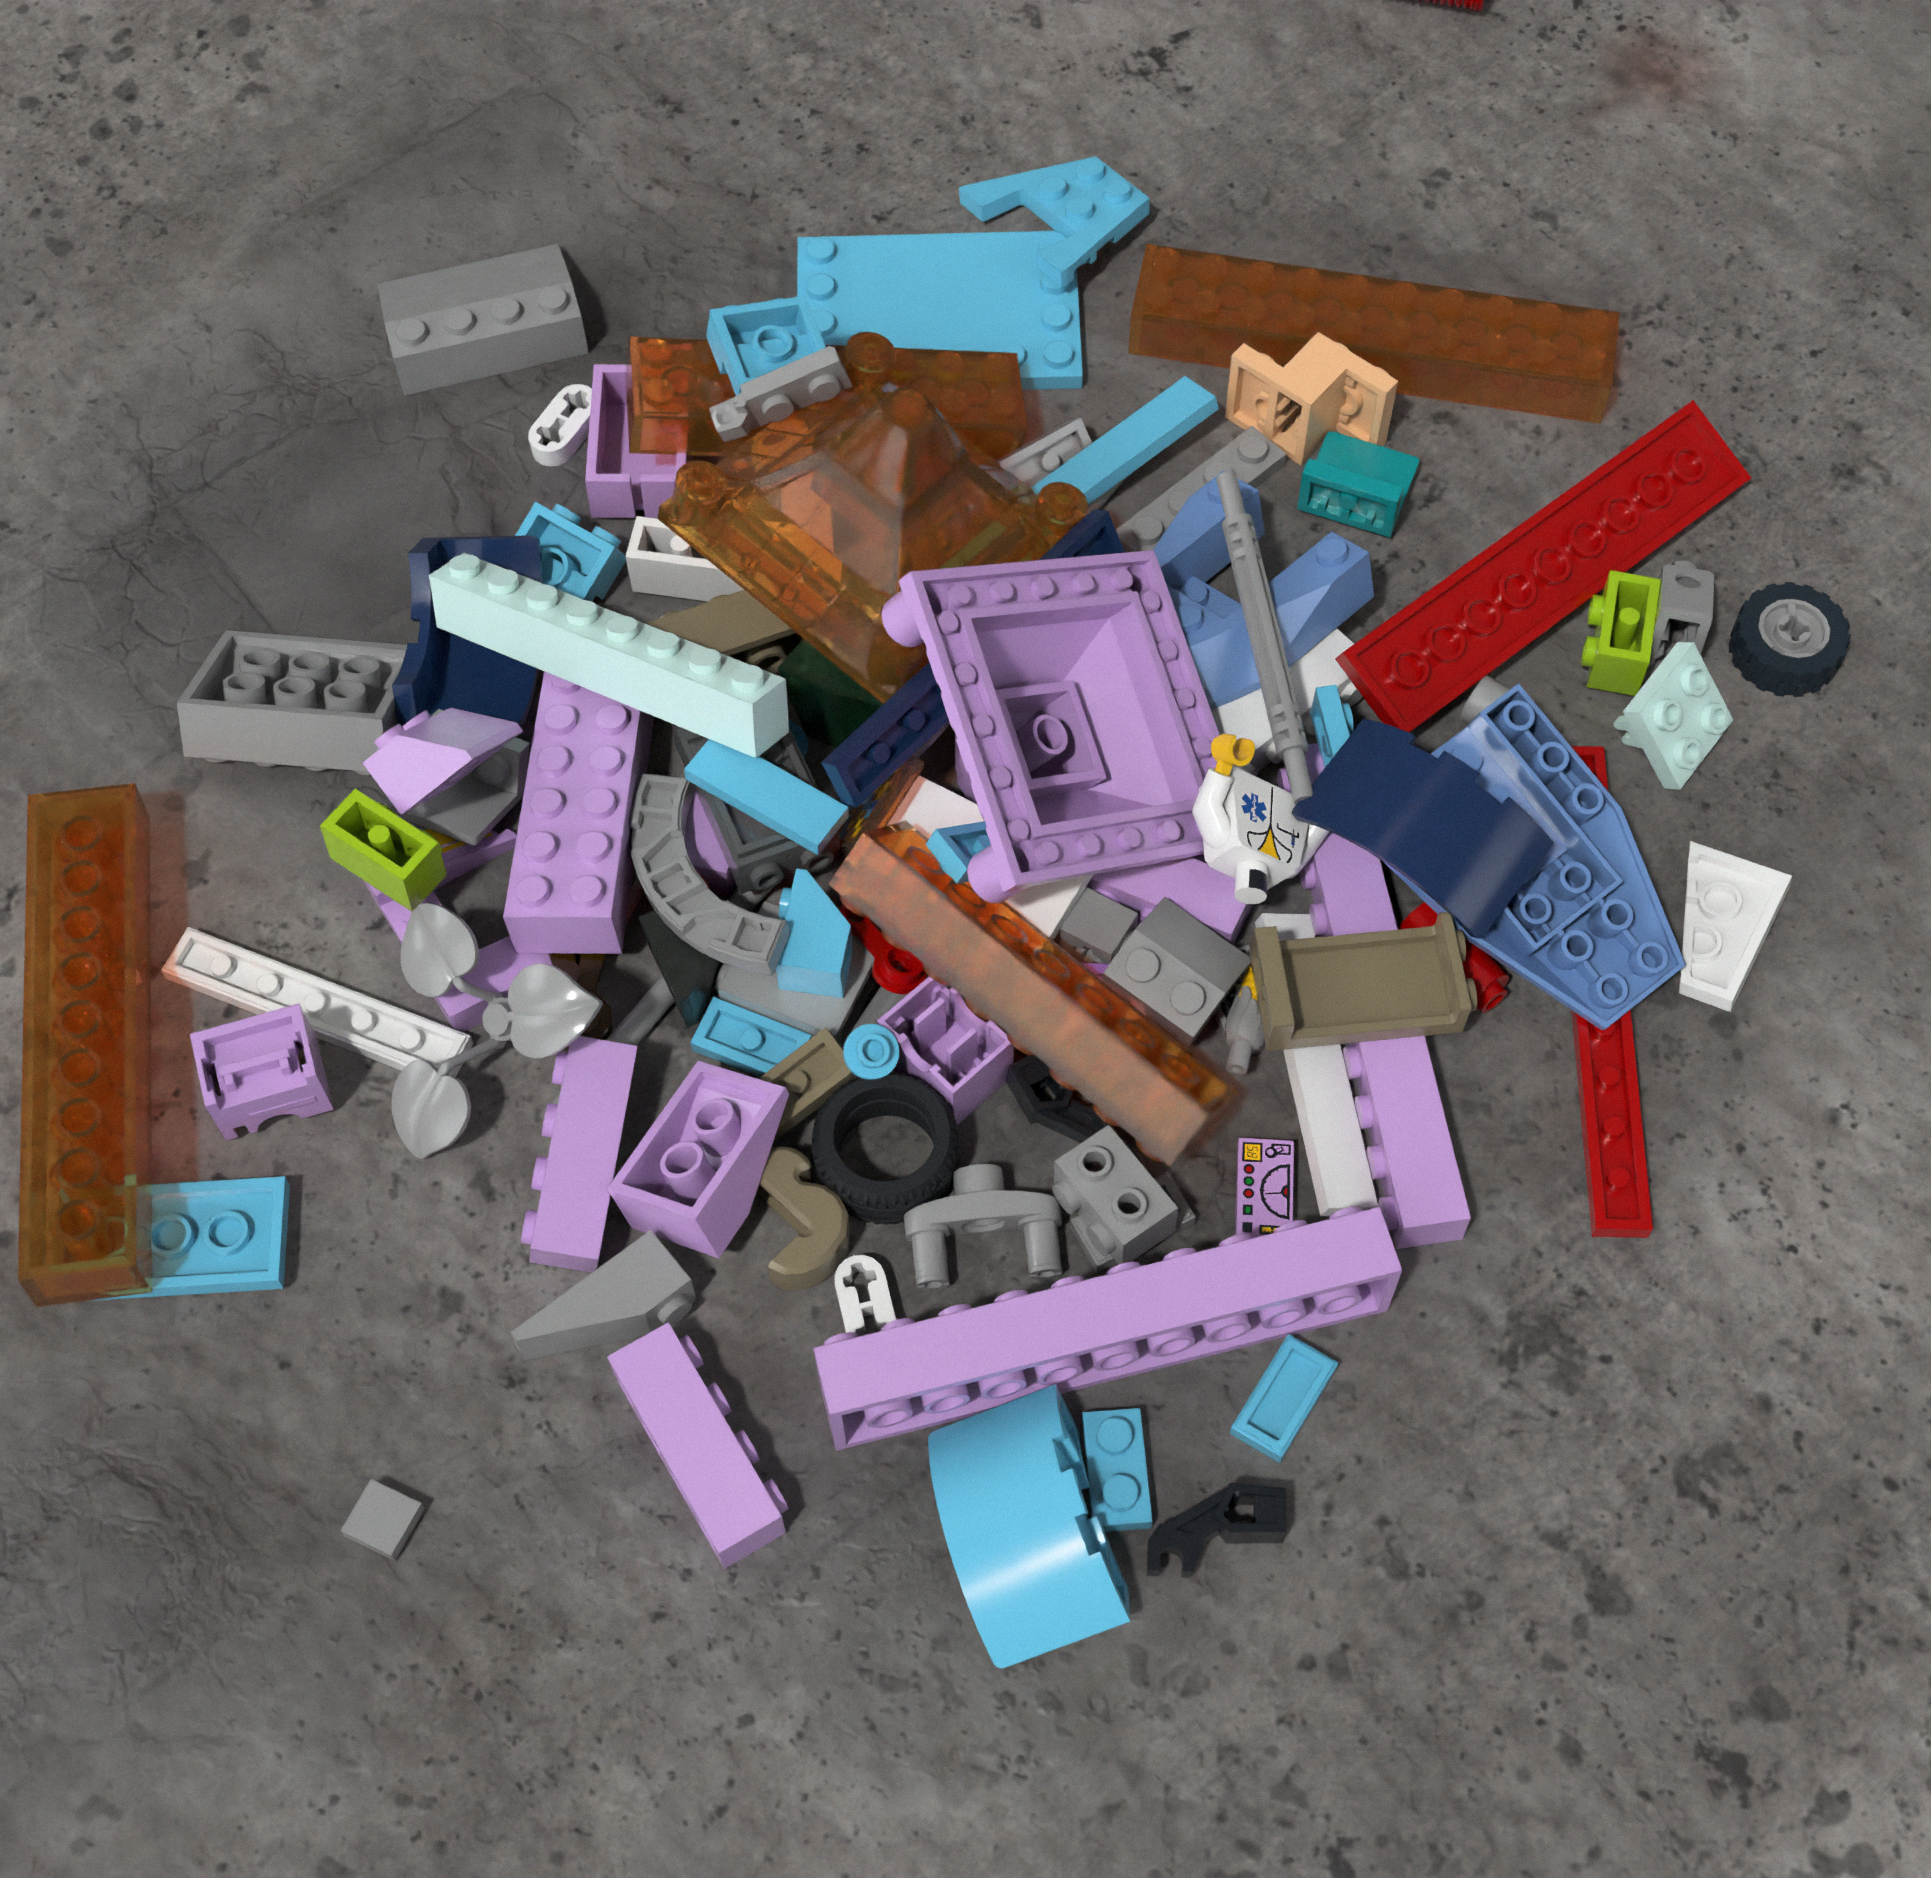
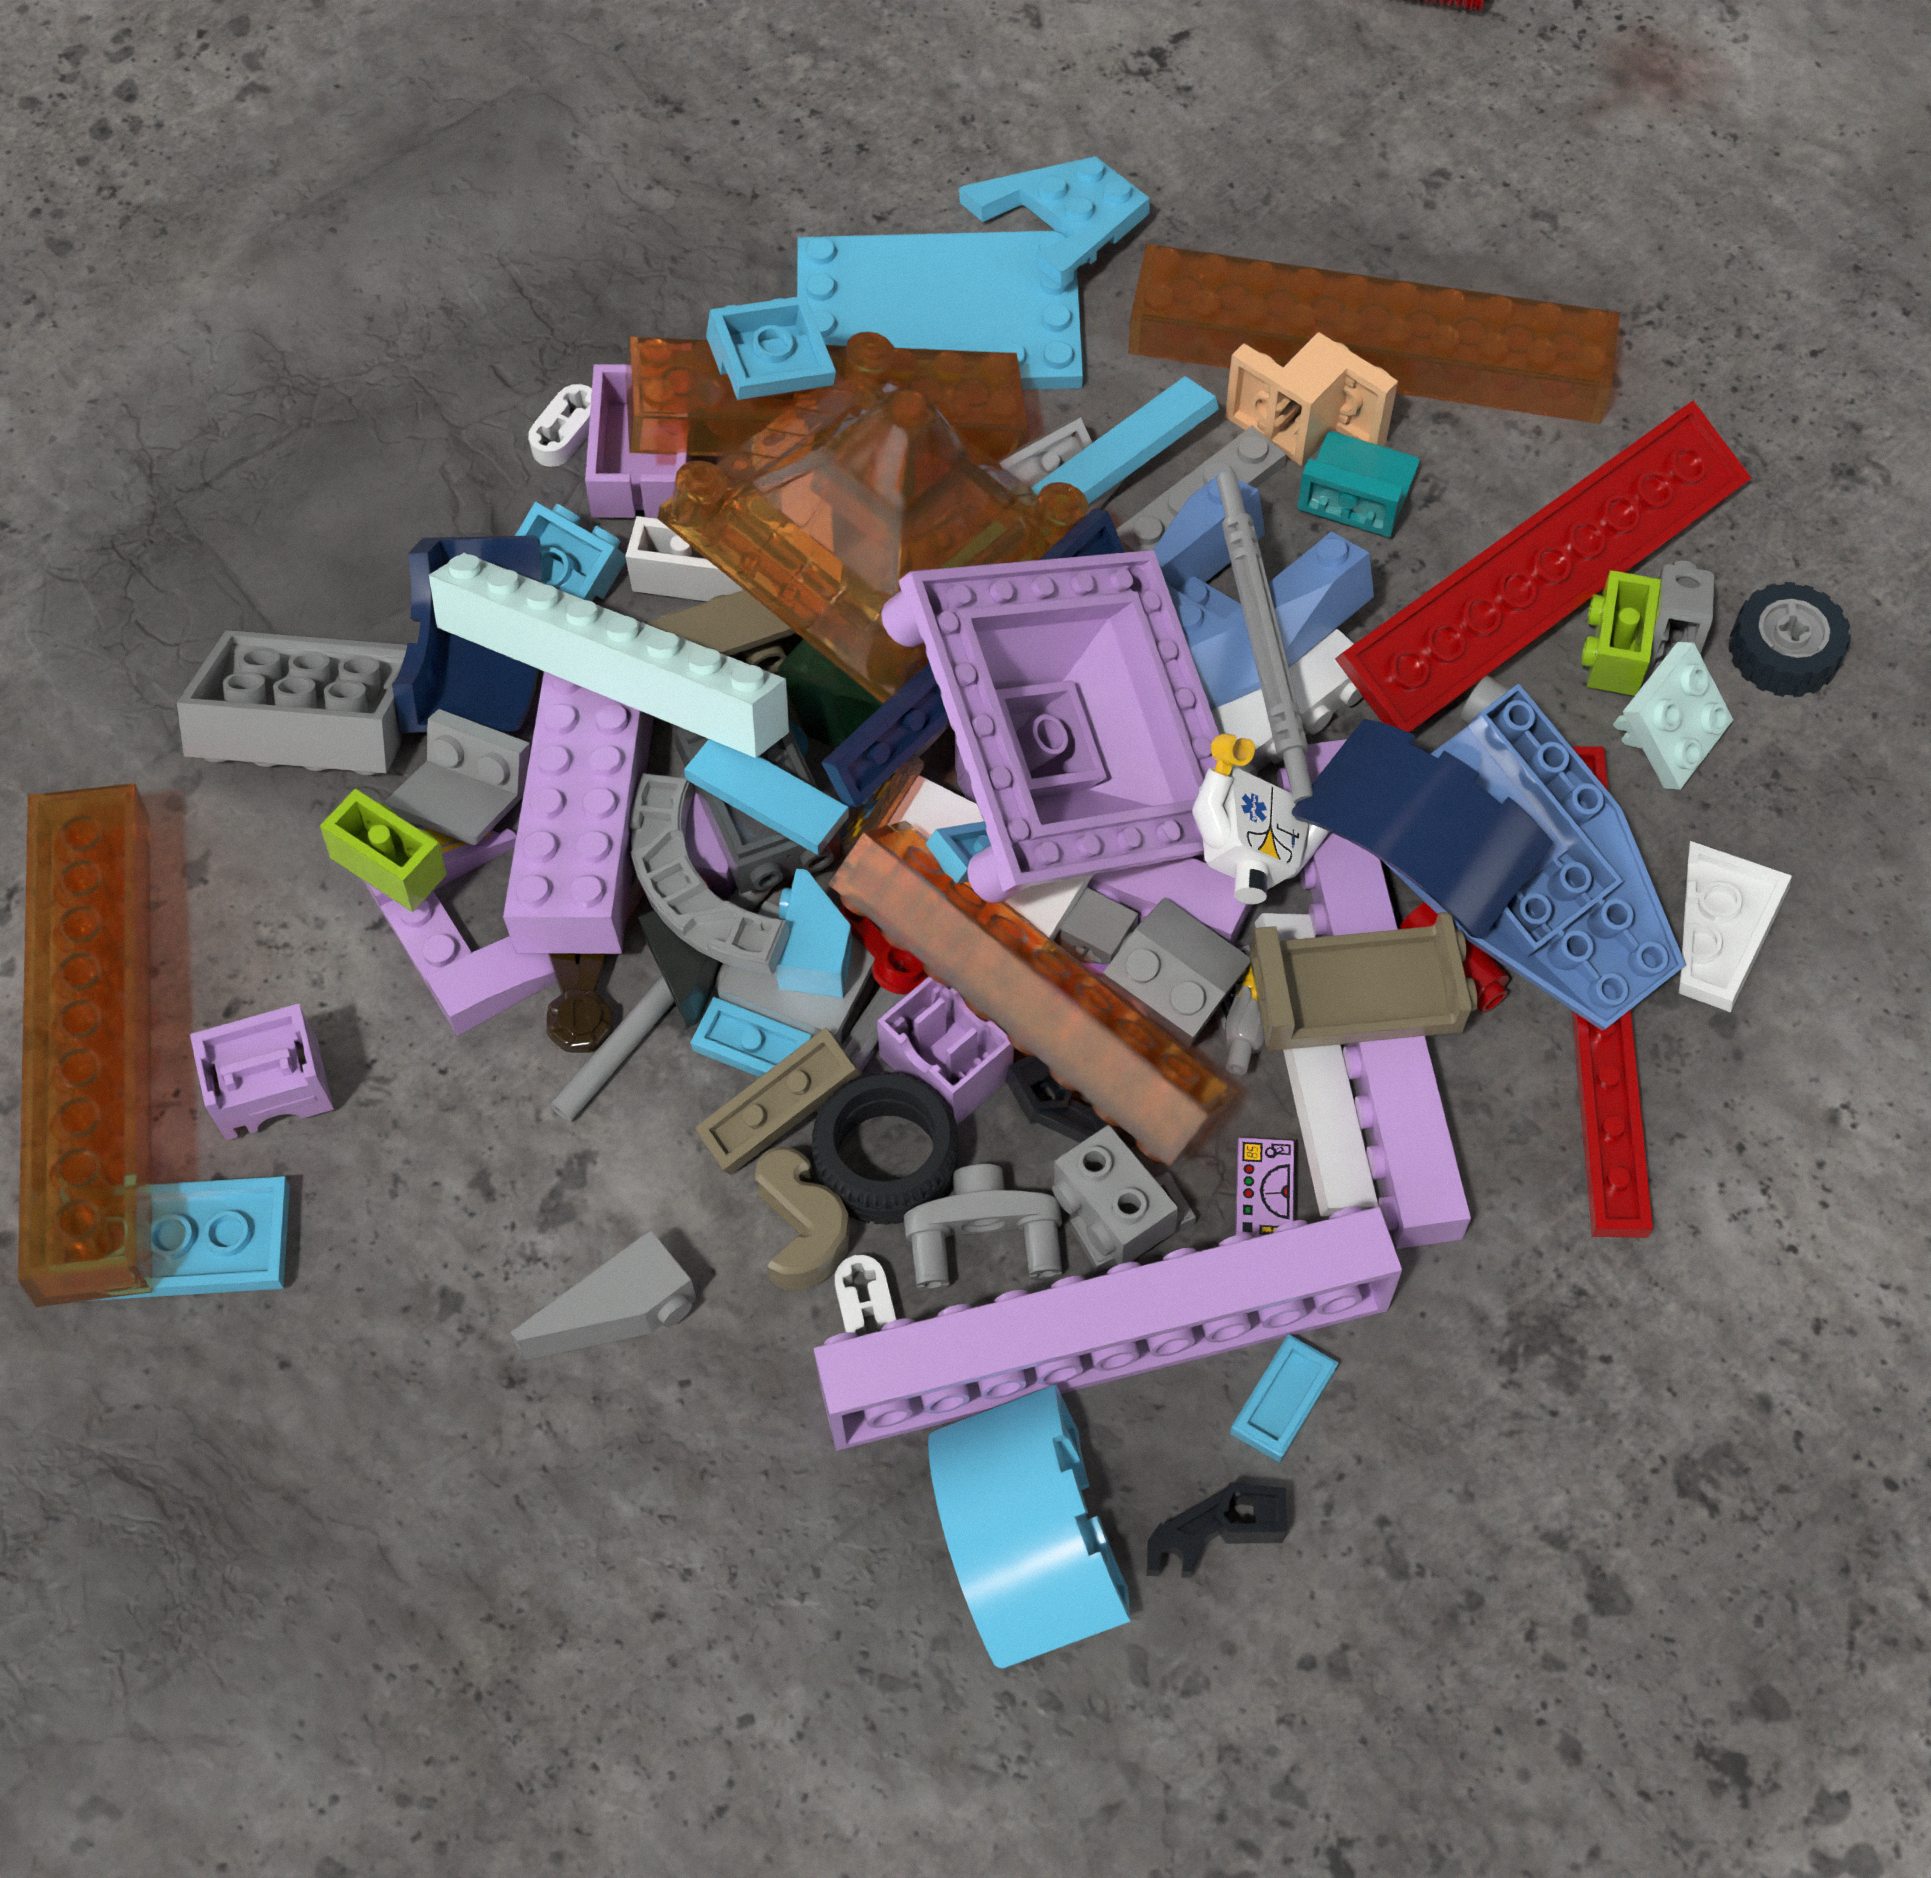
white tile [161,927,474,1077] -> none
light grey tile [340,1479,425,1561] -> none
lavender slope [363,708,523,815] -> none
light grey slope [377,244,589,396] -> none
light grey plant [391,903,603,1159] -> none
lavender brick [521,1036,638,1273] -> none
lavender slope [607,1061,789,1258] -> none
lavender brick [607,1322,788,1569] -> none
light grey hinge [709,346,853,442] -> none
medium azure plate [843,1024,899,1080] -> none
medium azure plate [1082,1408,1152,1532] -> none
medium azure plate [1310,684,1353,768] -> none

